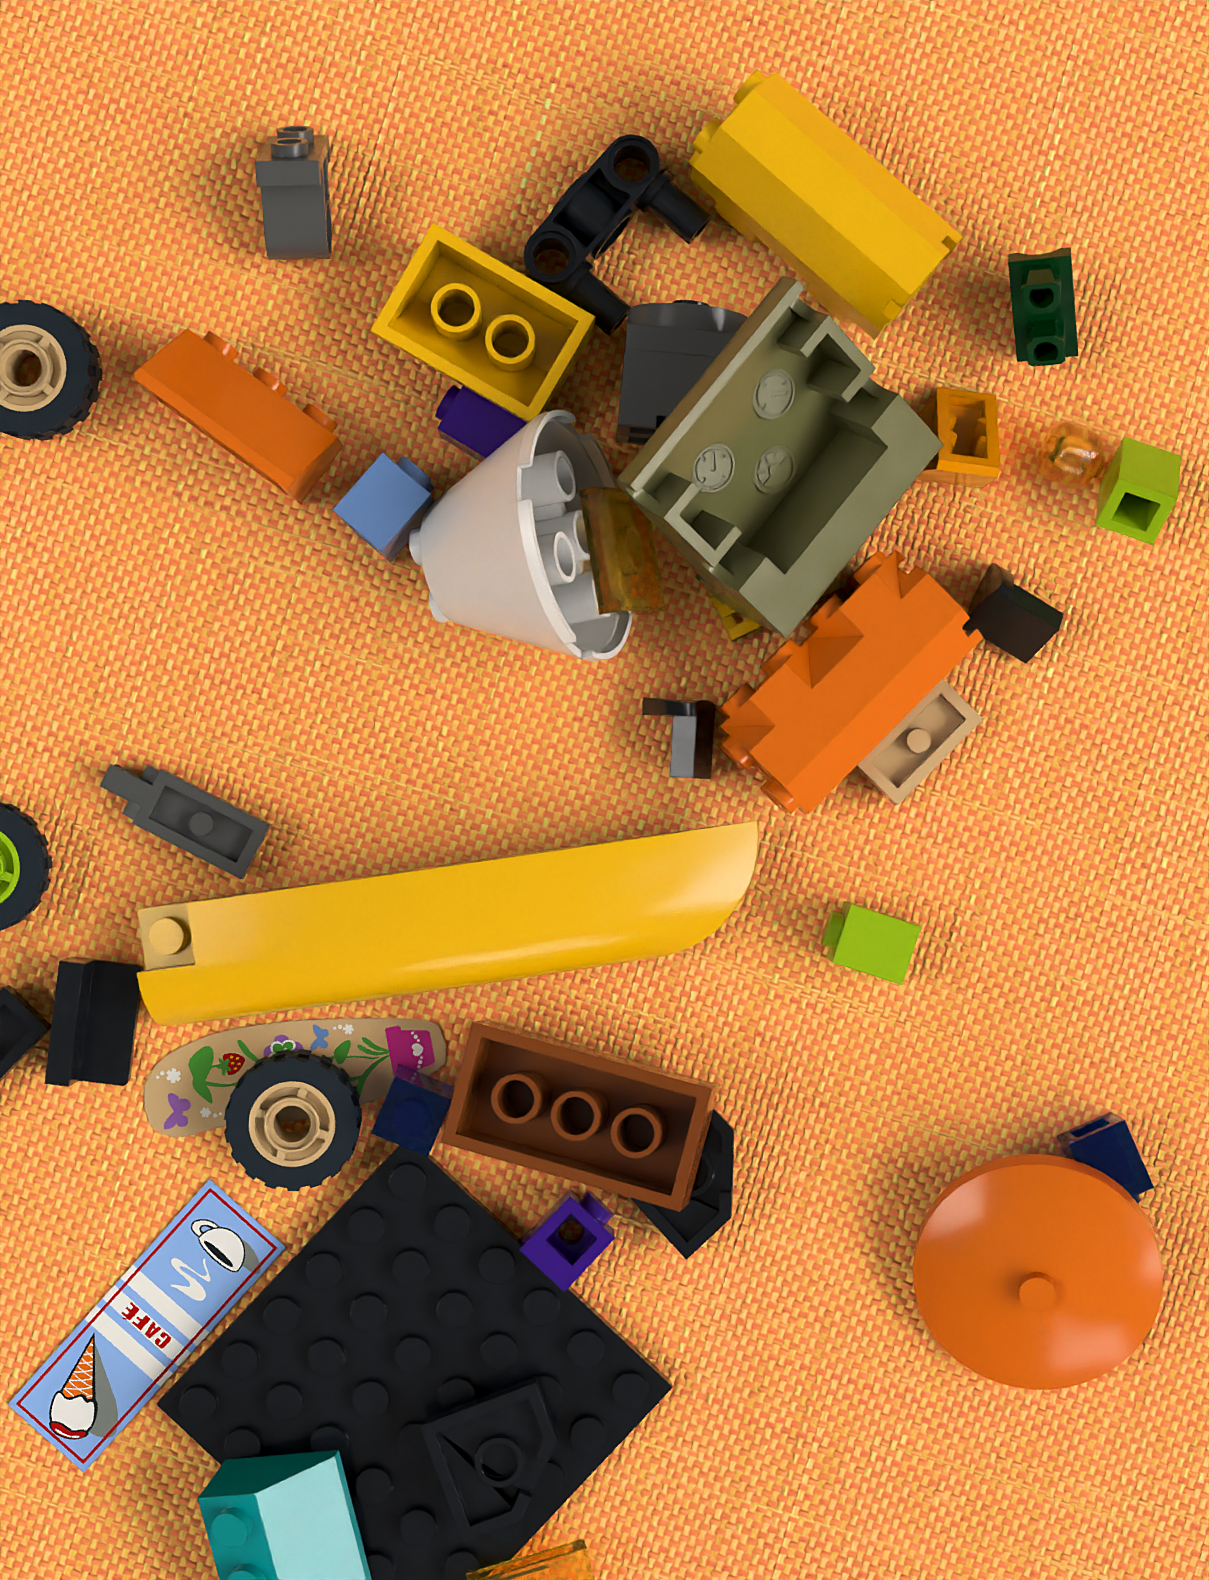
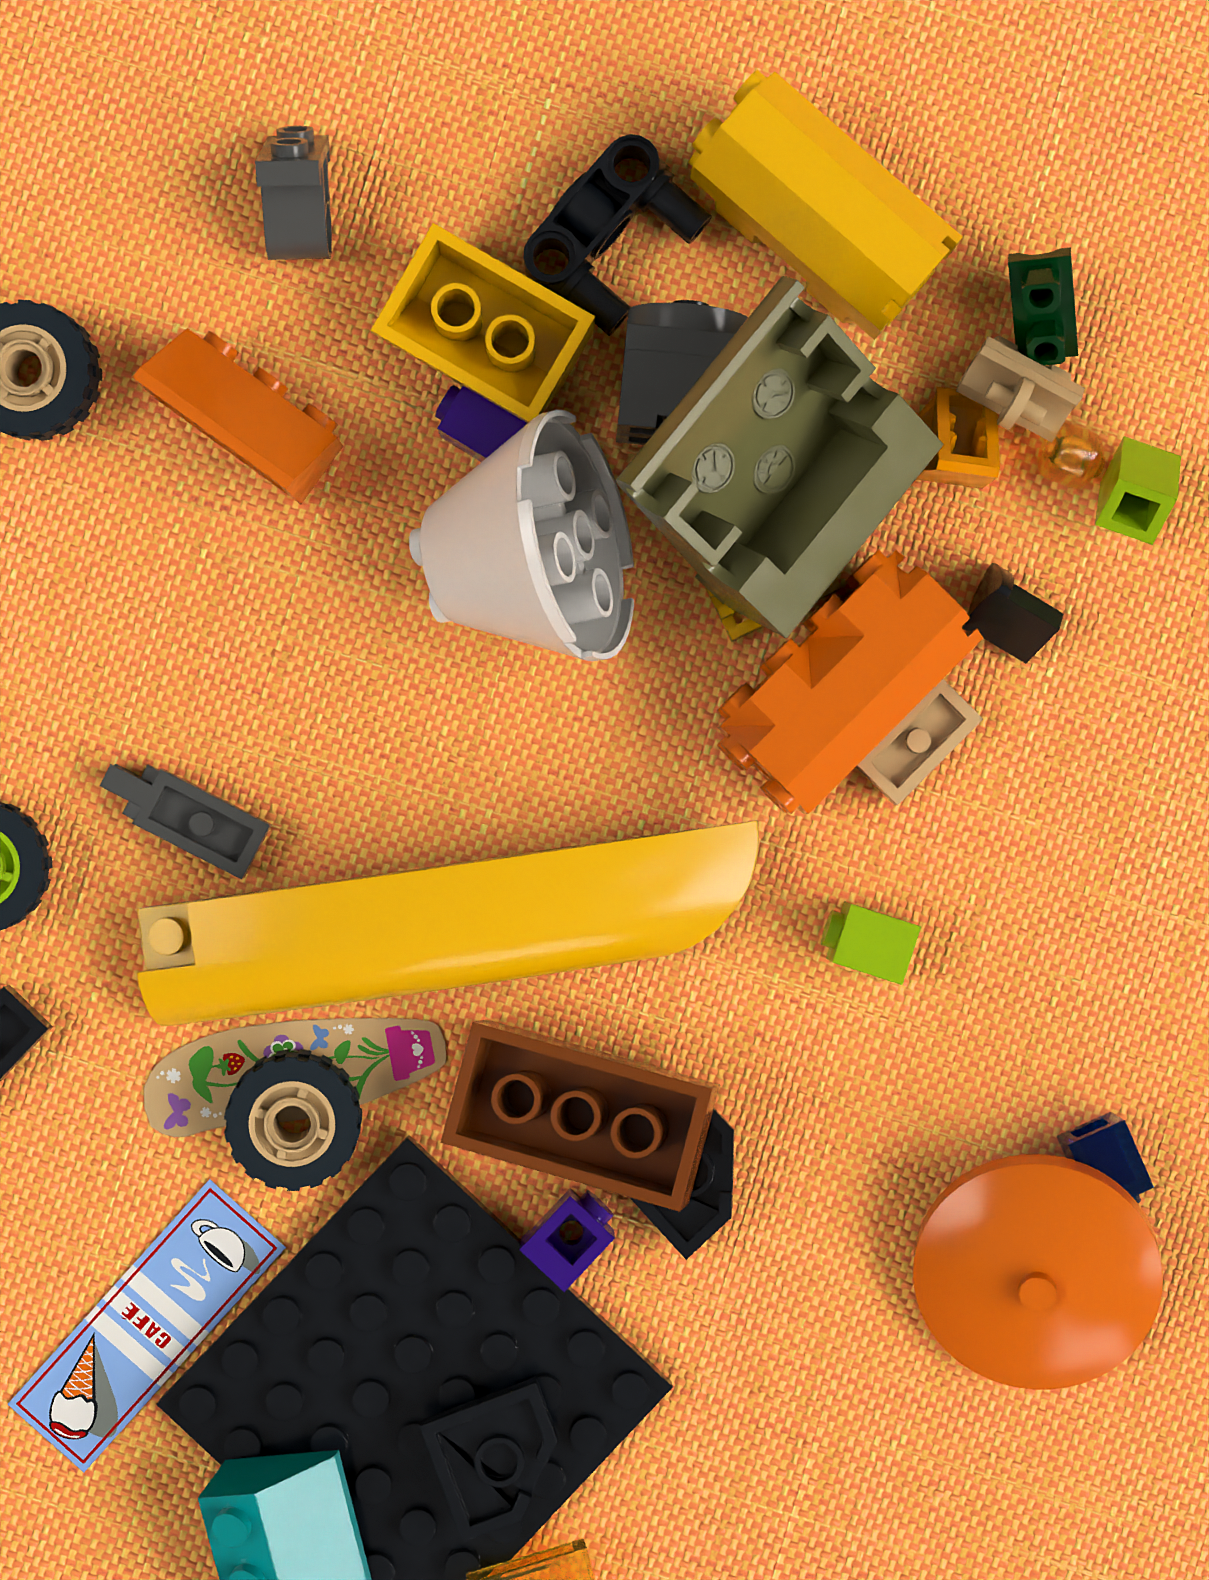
black panel [44,956,144,1087] -> none
medium blue brick [333,452,435,563] -> none
clear blue brick [371,1064,454,1157] -> none
clear yellow tile [579,486,665,615] -> none
black tile [642,697,716,779] -> none
none -> tan hips [956,335,1085,442]

